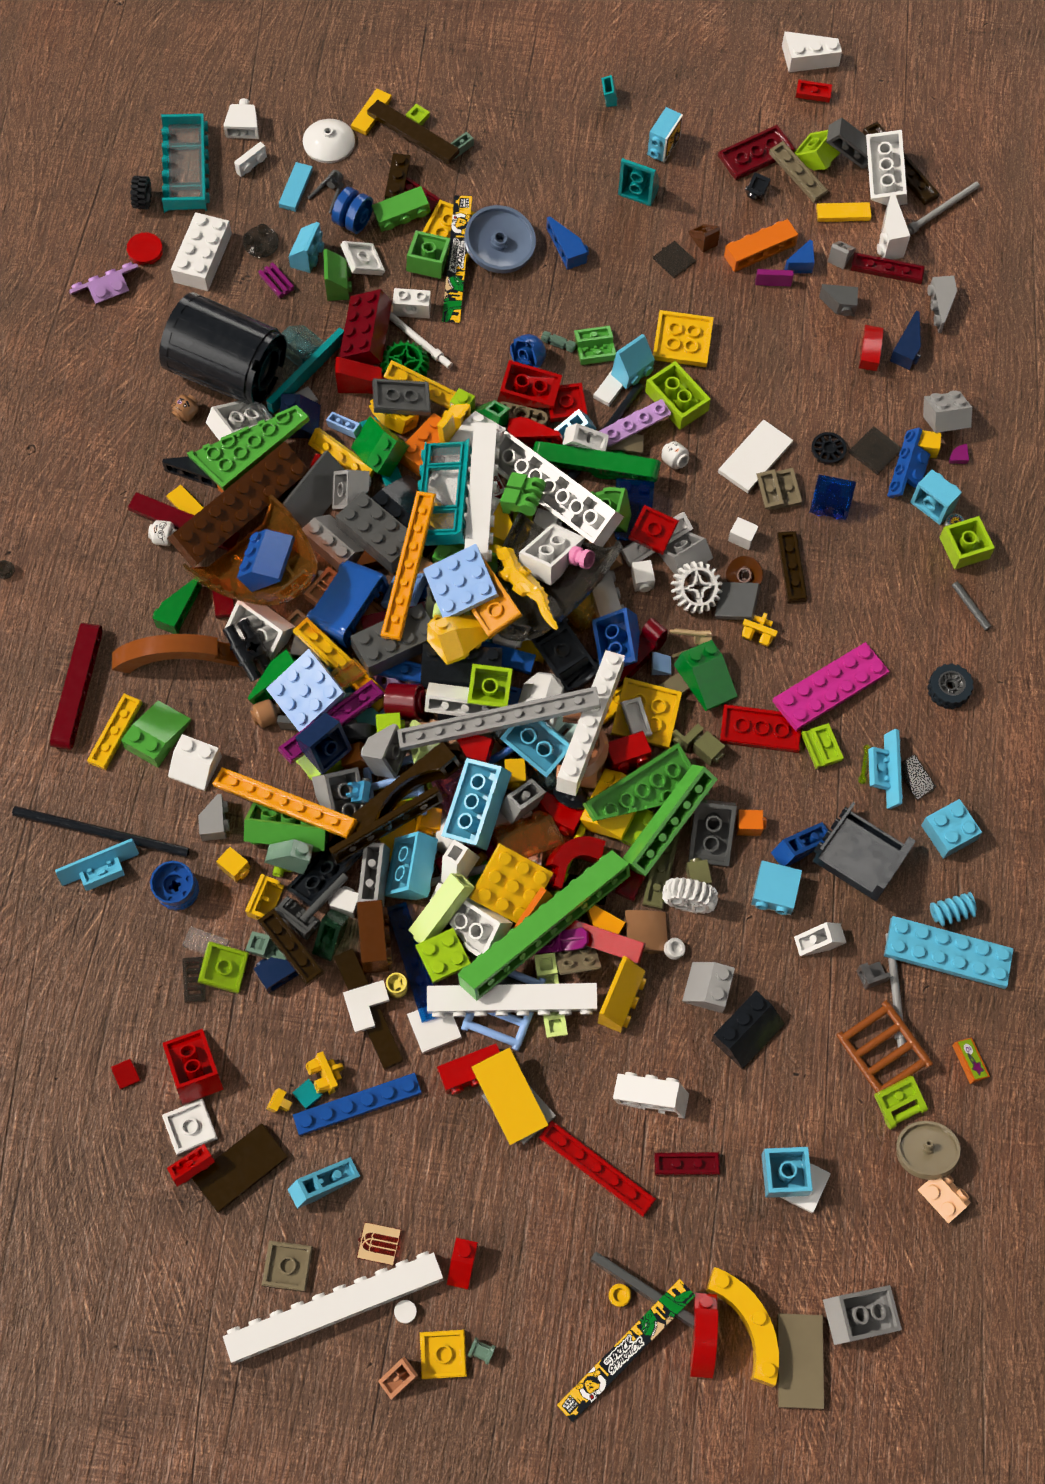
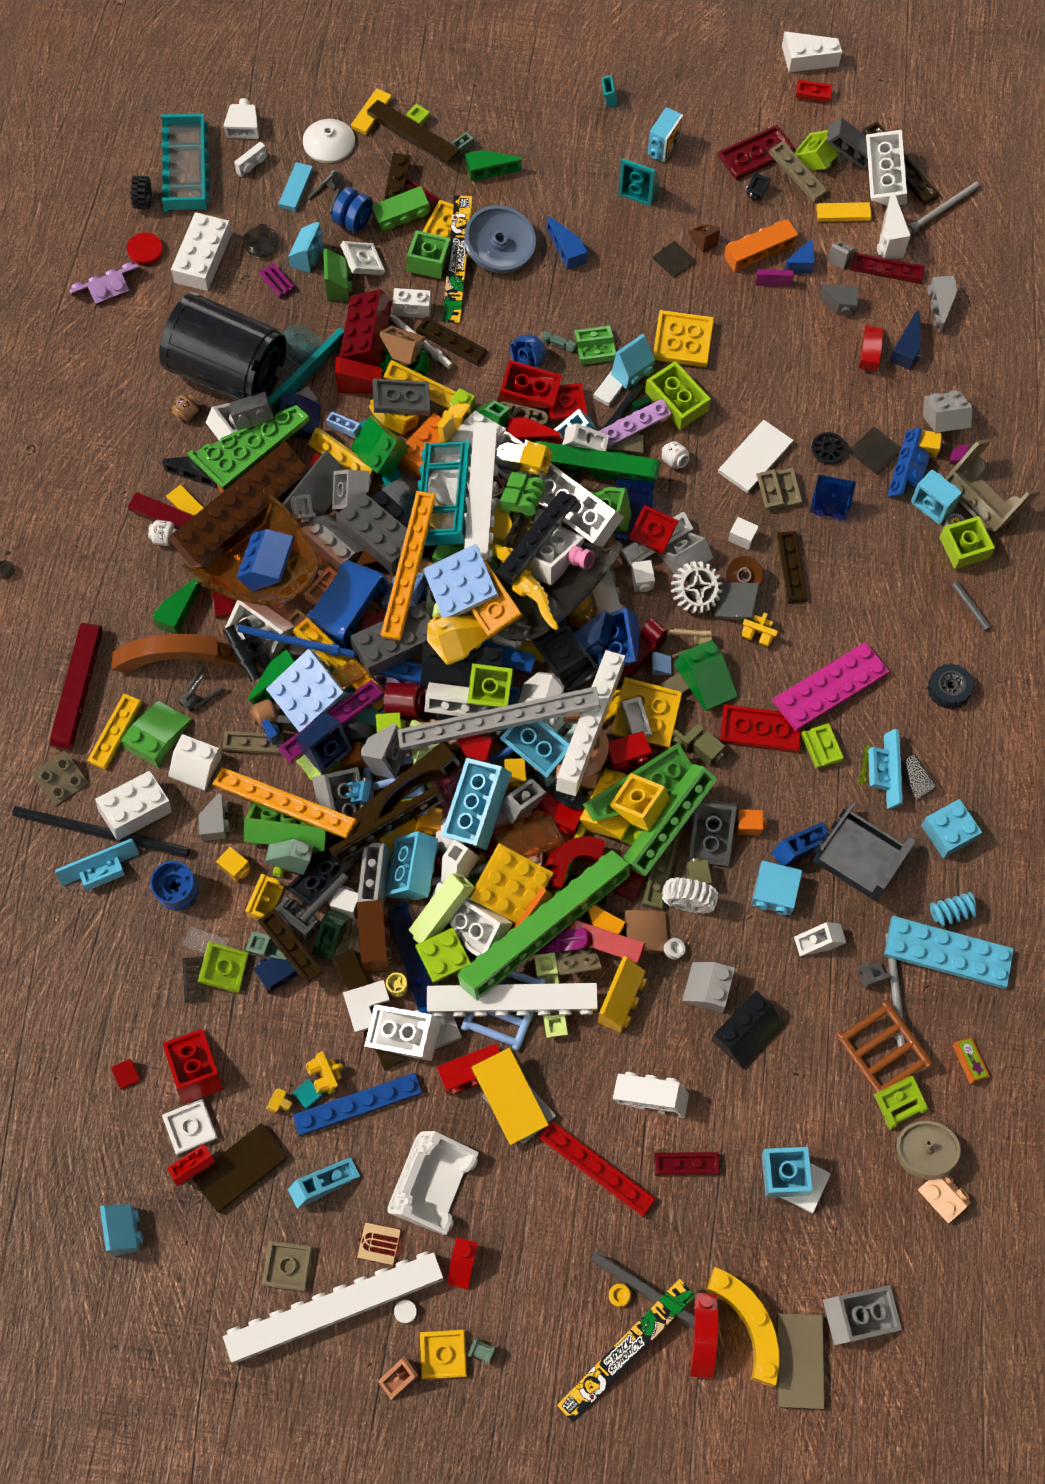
none -> dark tan hinge [31,750,88,806]
none -> white brick [95,771,172,841]
none -> medium azure slope [100,1204,143,1257]
none -> dark grey plant [178,667,223,711]
none -> dark tan tile [222,731,285,755]
none -> flat silver brick [229,391,274,430]
none -> blue bar [237,624,355,658]
none -> blue plate [261,719,280,745]
none -> flat silver bracket [290,494,317,523]
none -> white slope [365,1005,441,1061]
none -> medium nougat slope [380,326,426,365]
none -> white windscreen [388,1131,479,1235]
none -> dark brown tile [416,317,487,366]
none -> green slope [465,150,522,181]
none -> yellow piece [496,440,553,475]
none -> black plate [496,491,577,584]
none -> dark blue slope [574,610,615,656]
none -> yellow slope [610,773,670,831]
none -> dark green tile [631,395,652,413]
none -> dark tan windscreen [945,439,1041,532]

